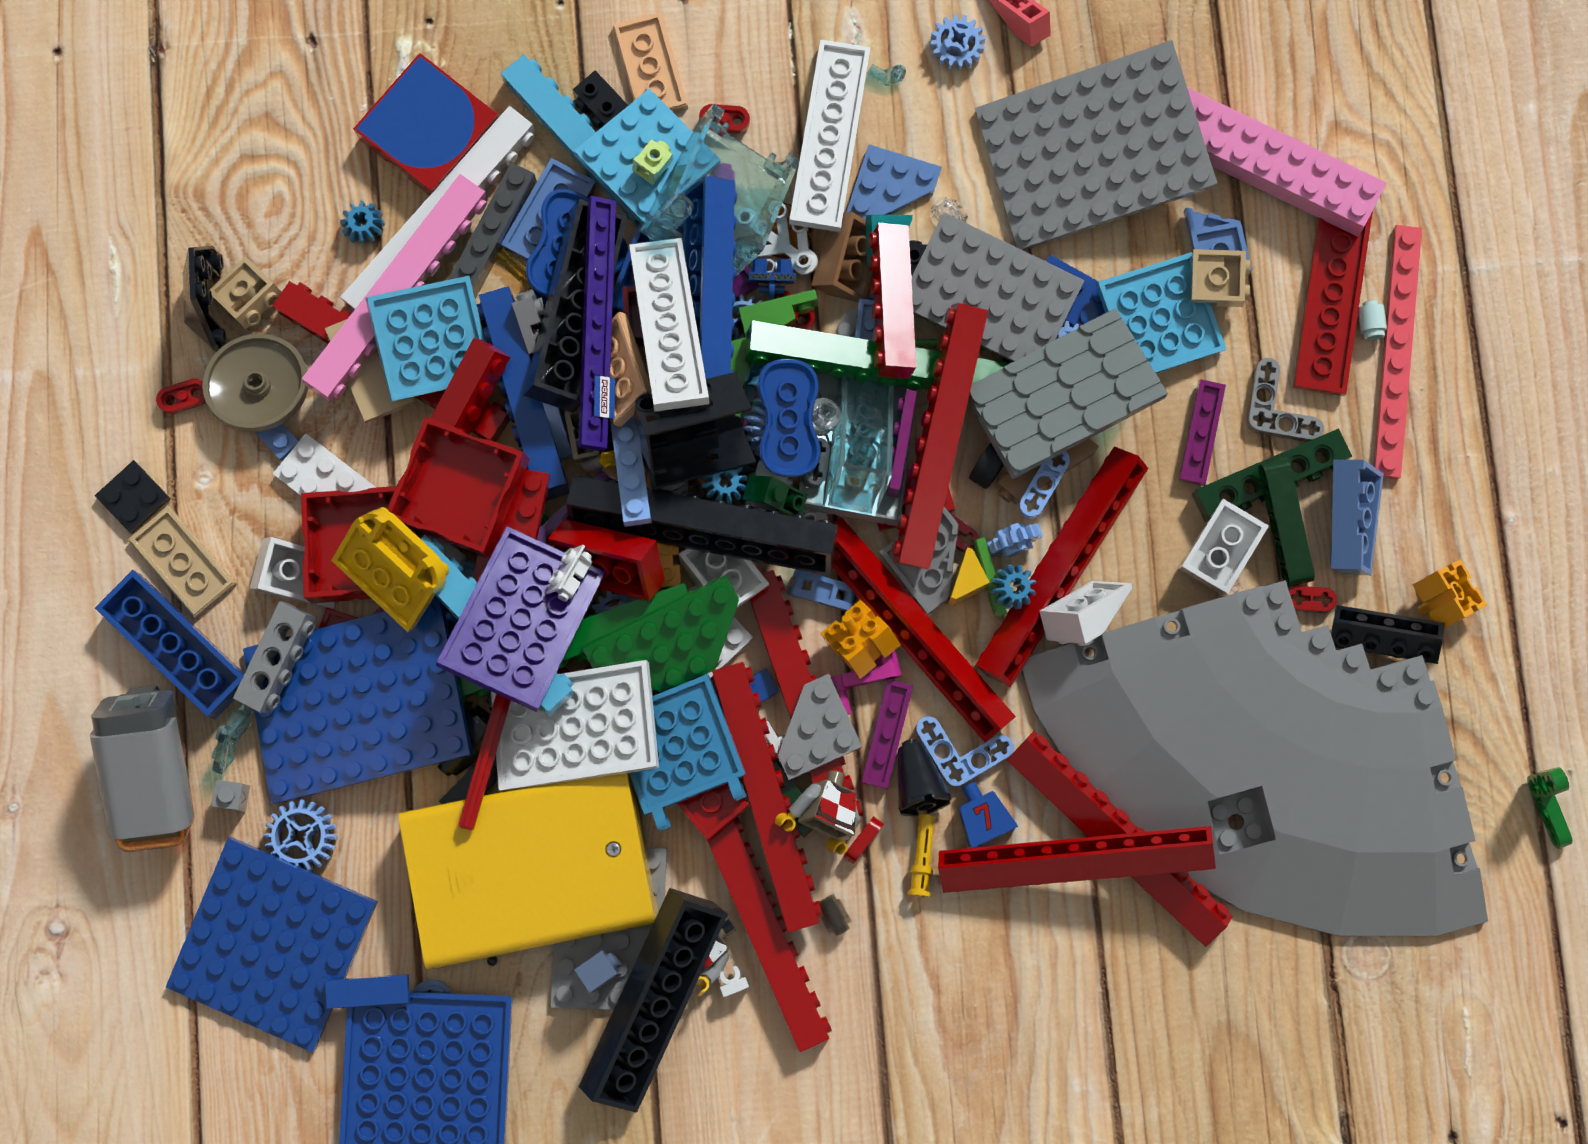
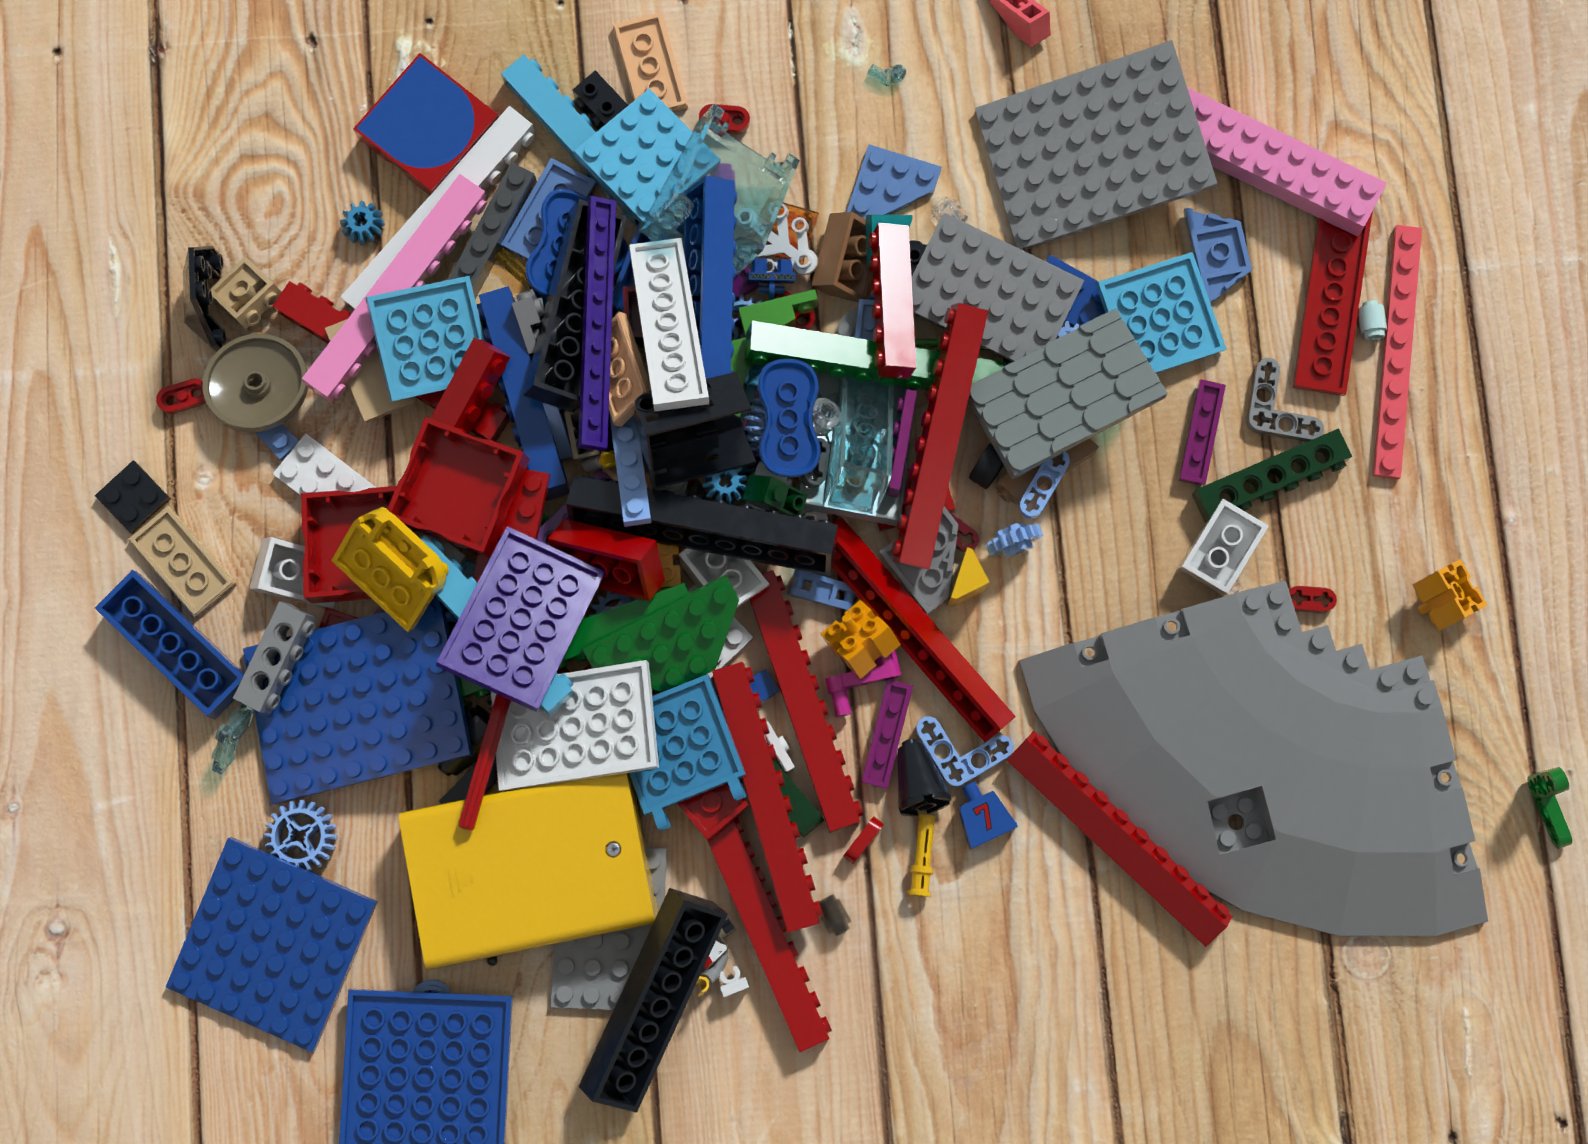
light grey piece [90,685,195,852] -> none
light grey brick [211,780,250,812] -> none
blue tile [325,974,410,1009] -> none
white hinge [546,545,592,602] -> none
sand blue brick [574,951,622,993] -> none
sticker [594,375,615,419] -> none
yellowish green brick [632,139,673,185] -> none
torso [775,771,860,855] -> none
light grey plate [778,674,862,781] -> none
white plate [789,39,870,232] -> none
light blue gear [930,14,985,71] -> none
red brick [938,826,1216,893] -> none
bright green tile [972,537,1007,616] -> none
red brick [976,446,1149,687] -> none
dark azure gear [991,564,1036,609] -> none
white slope [1040,581,1132,646] -> none
tan plate [1191,249,1250,307] -> none
dark green beam [1258,457,1315,588] -> none
medium blue wedge [1330,460,1384,576] -> none
black brick [1331,605,1445,664] -> none

